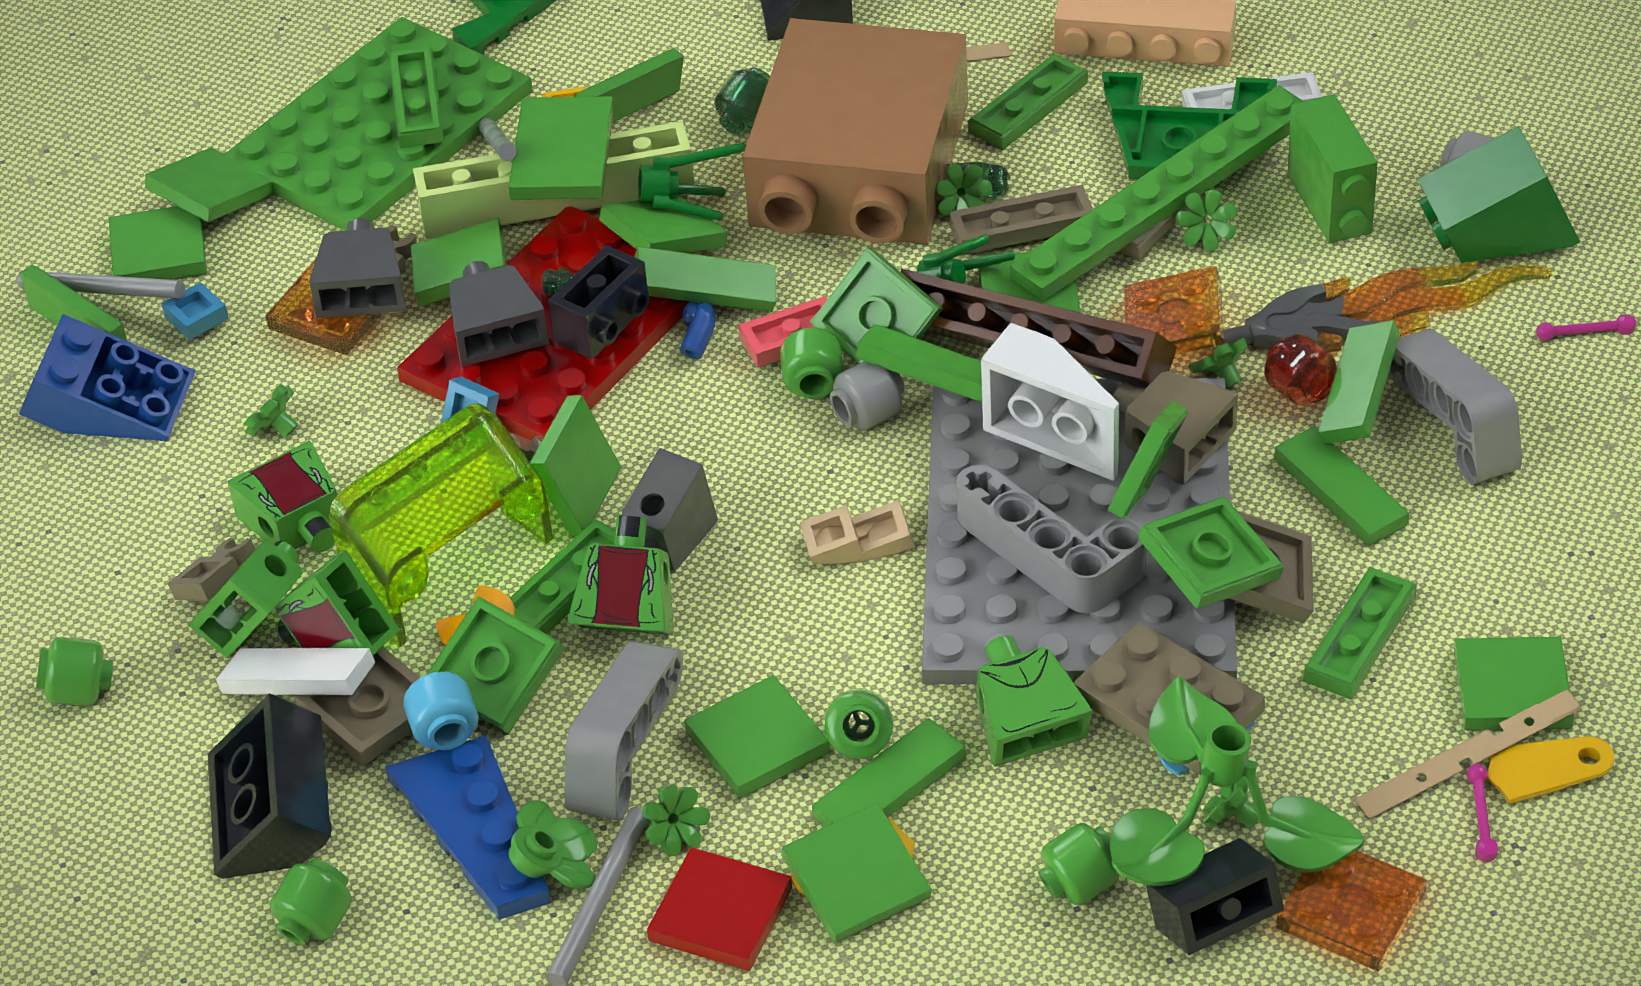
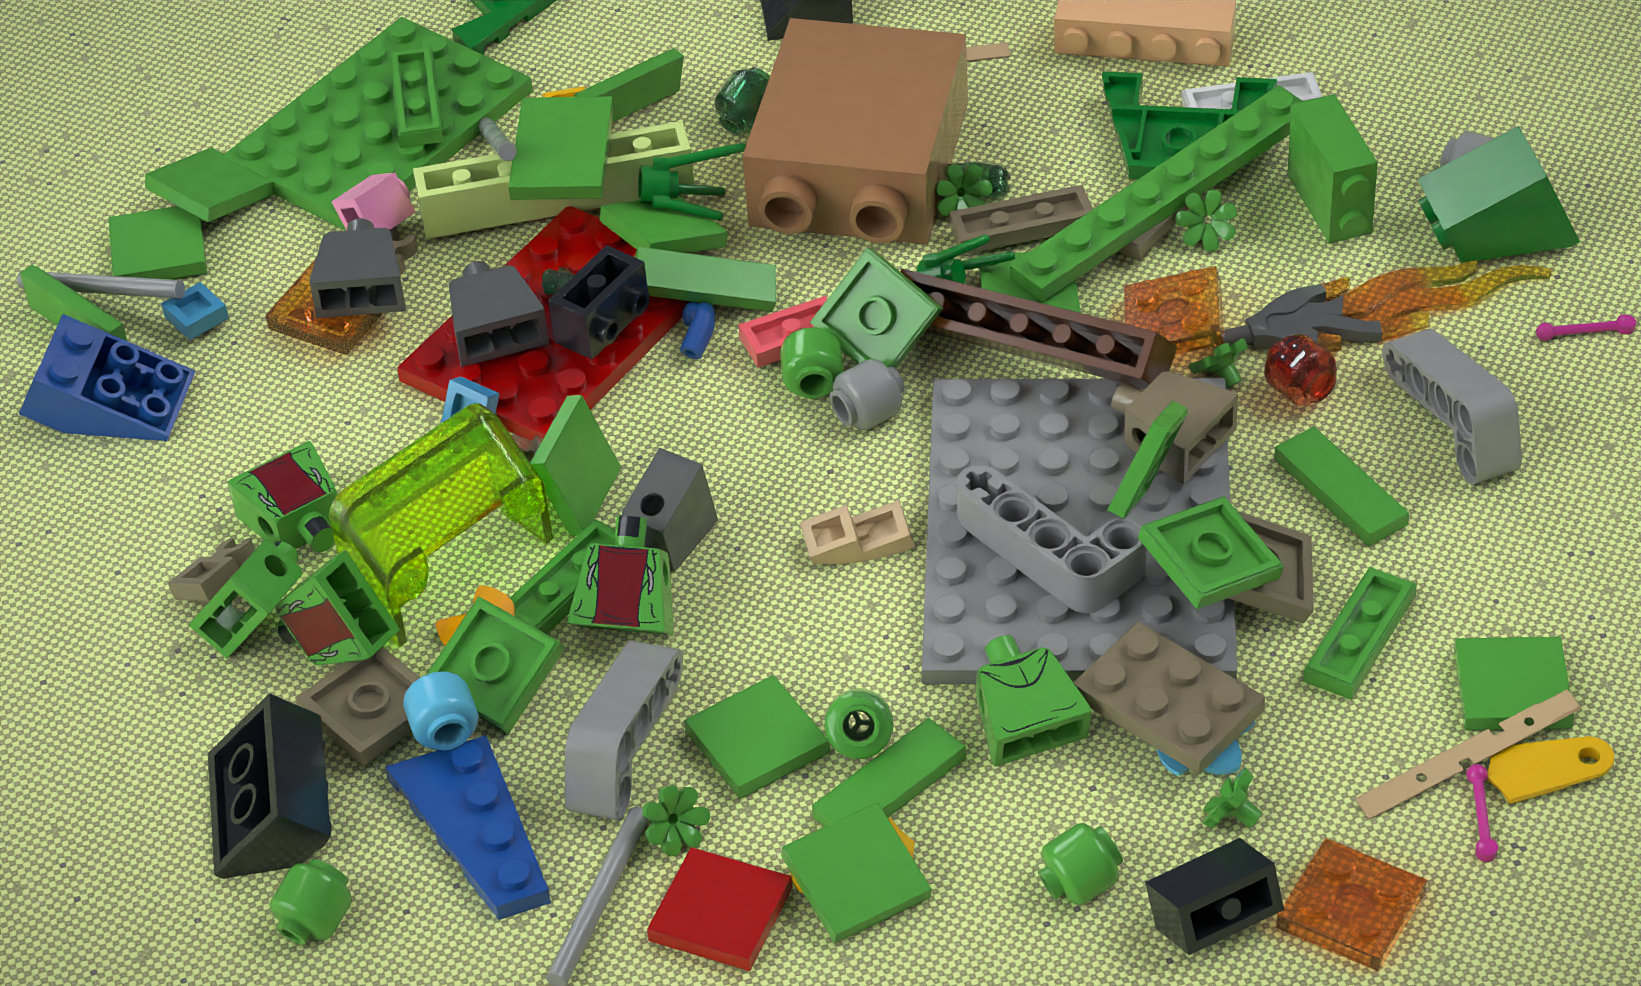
bright green head [36,637,114,707] -> none
white tile [216,648,375,695] -> none
bright green plant [244,383,298,438] -> none
bright green tile [411,218,507,306] -> none
bright green plate [509,800,598,889] -> none
bright green tile [855,324,982,402] -> none
bright green tile [968,54,1088,150] -> none
white slope [981,323,1119,481] -> none
bright green plant [1110,676,1365,886] -> none
bright green tile [1318,320,1400,444] -> none
none -> bright pink brick [331,172,416,231]

